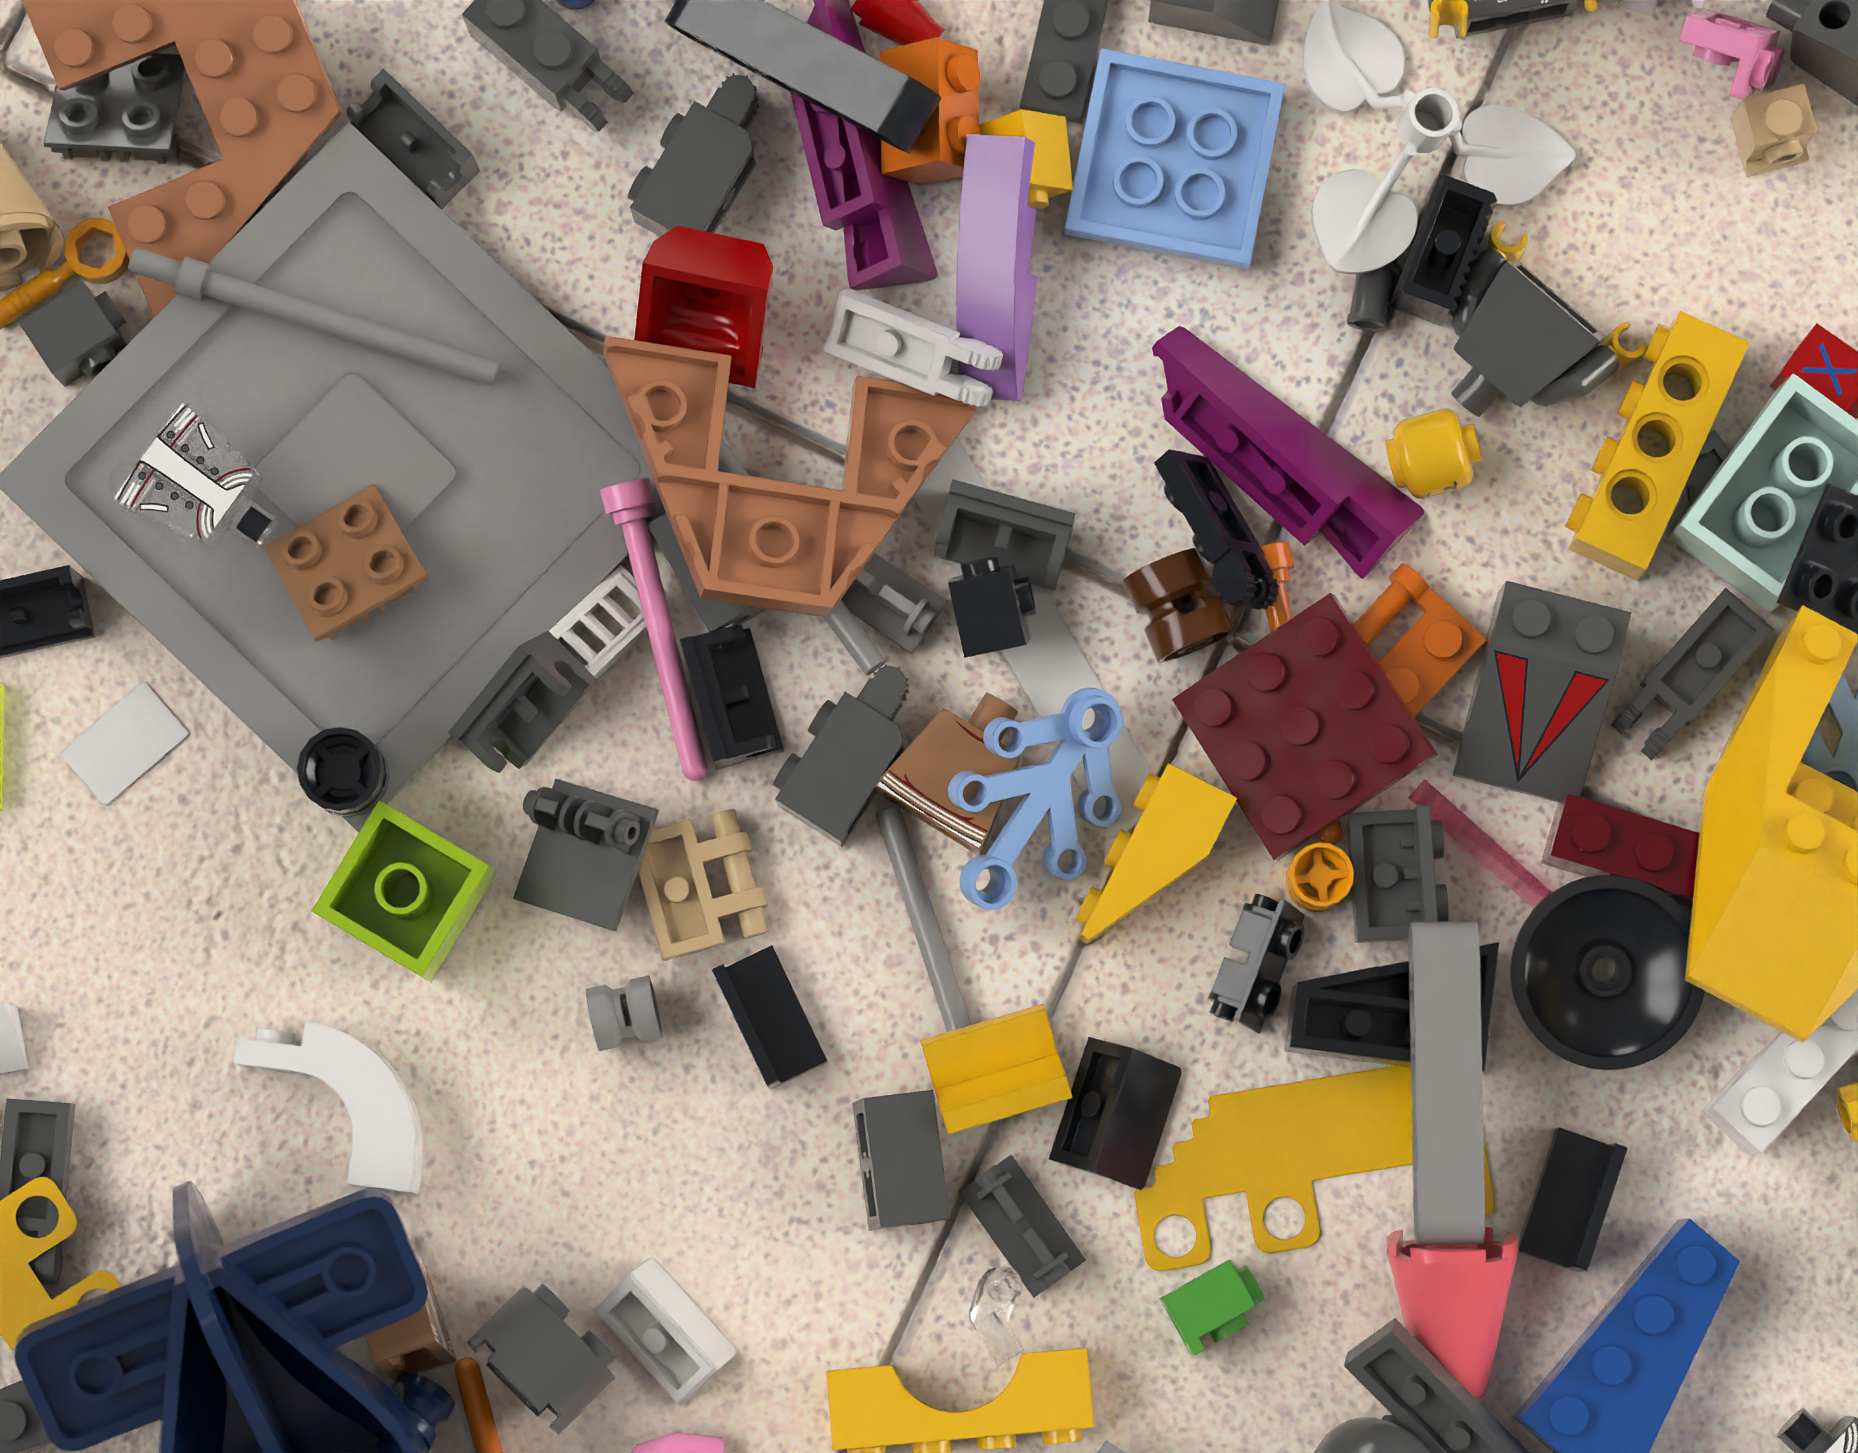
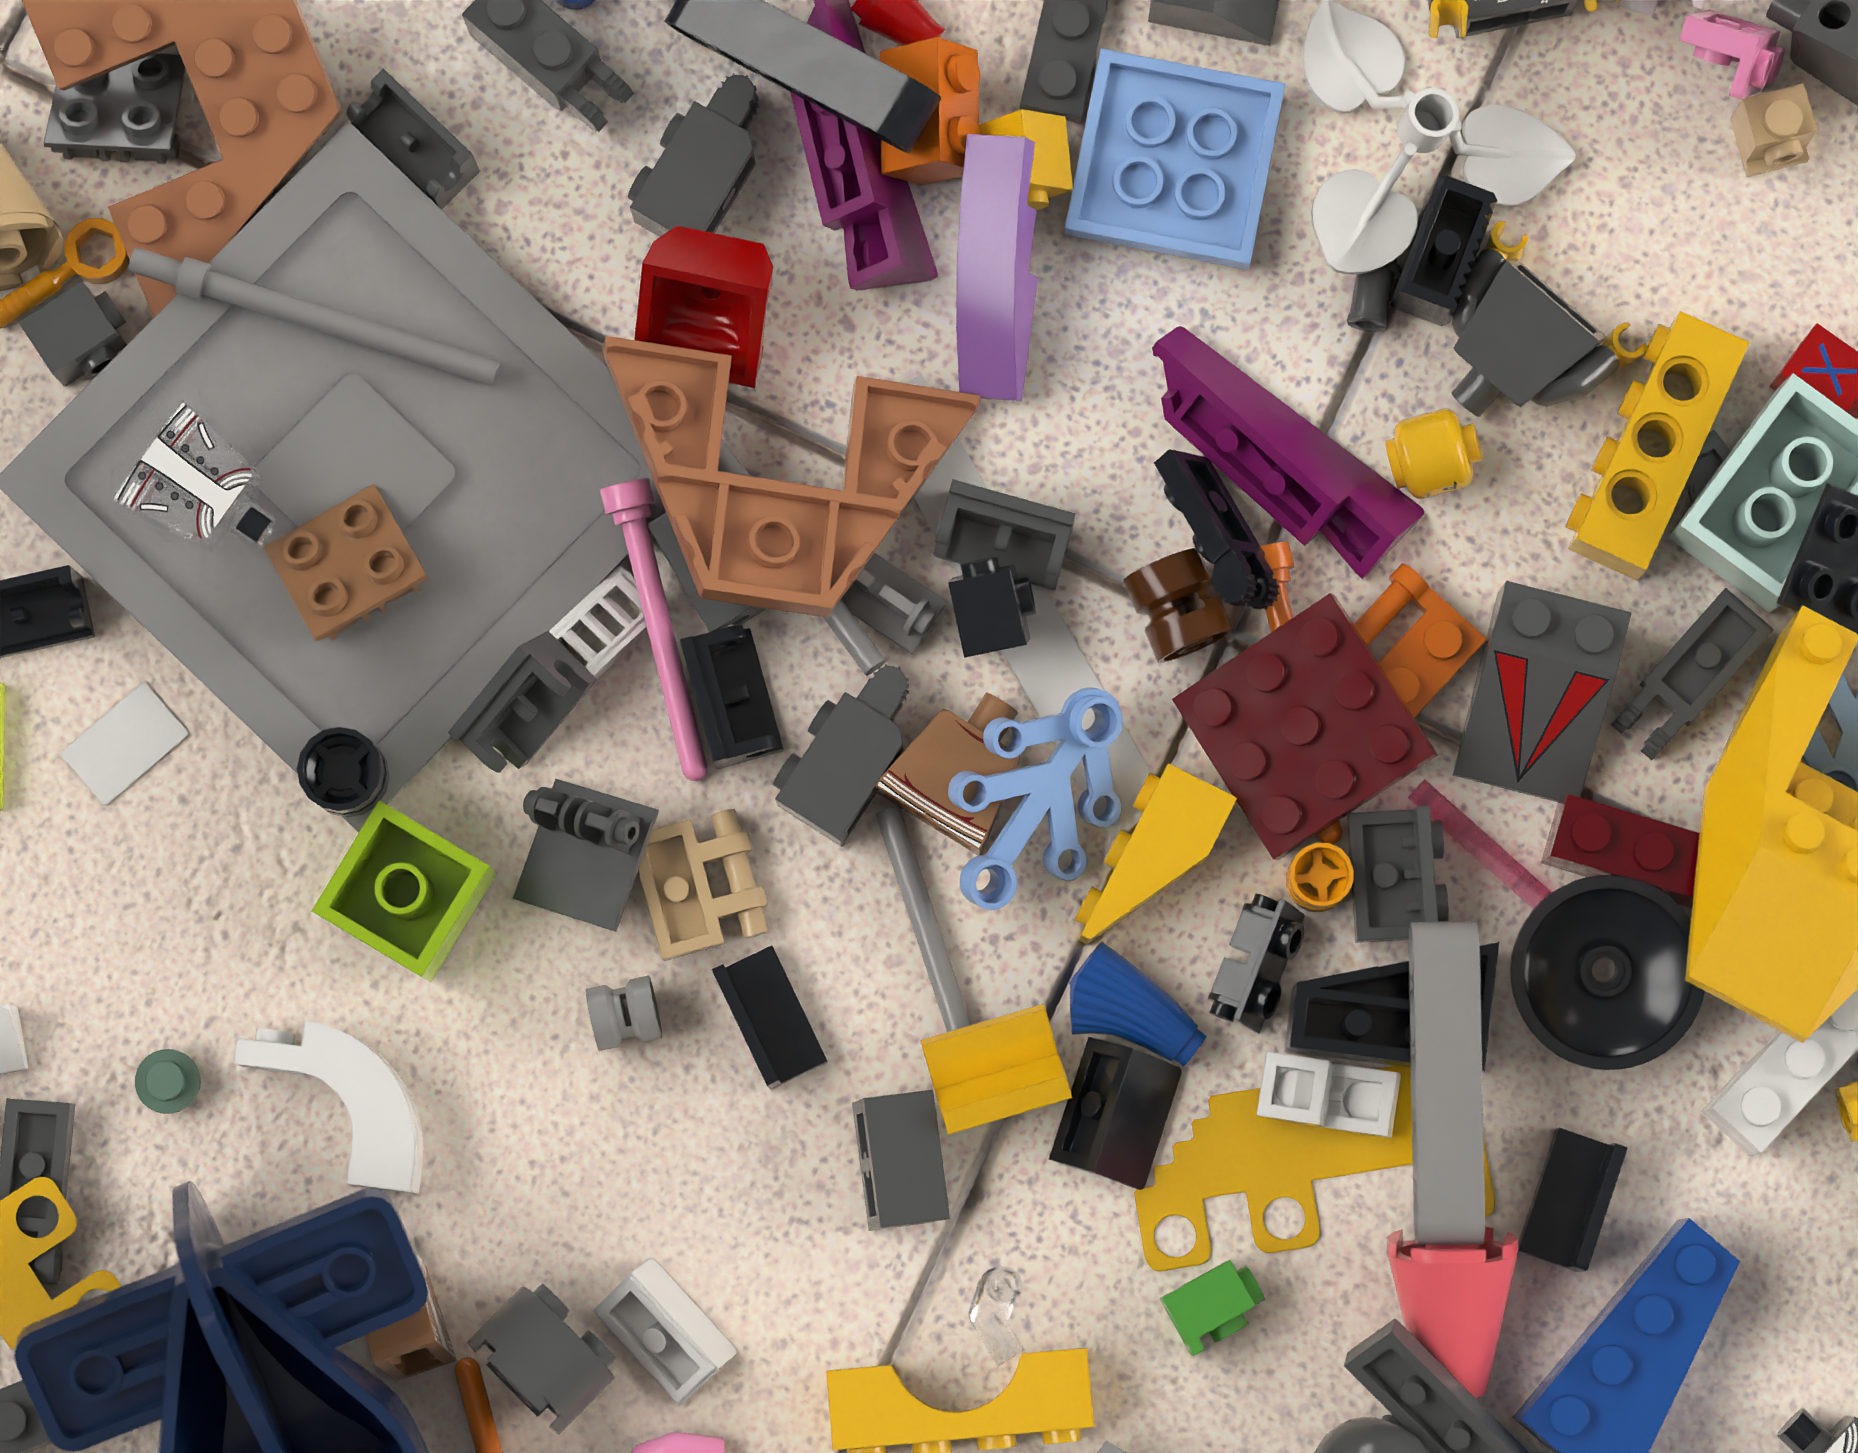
dark blue wheel [392,1372,455,1451] -> none
white hinge [824,288,1003,407] -> none
dark grey hinge [959,1155,1086,1298] -> none
none -> sand green plate [135,1049,201,1114]
none -> blue piece [1069,942,1207,1067]
none -> white slope [1257,1051,1401,1138]

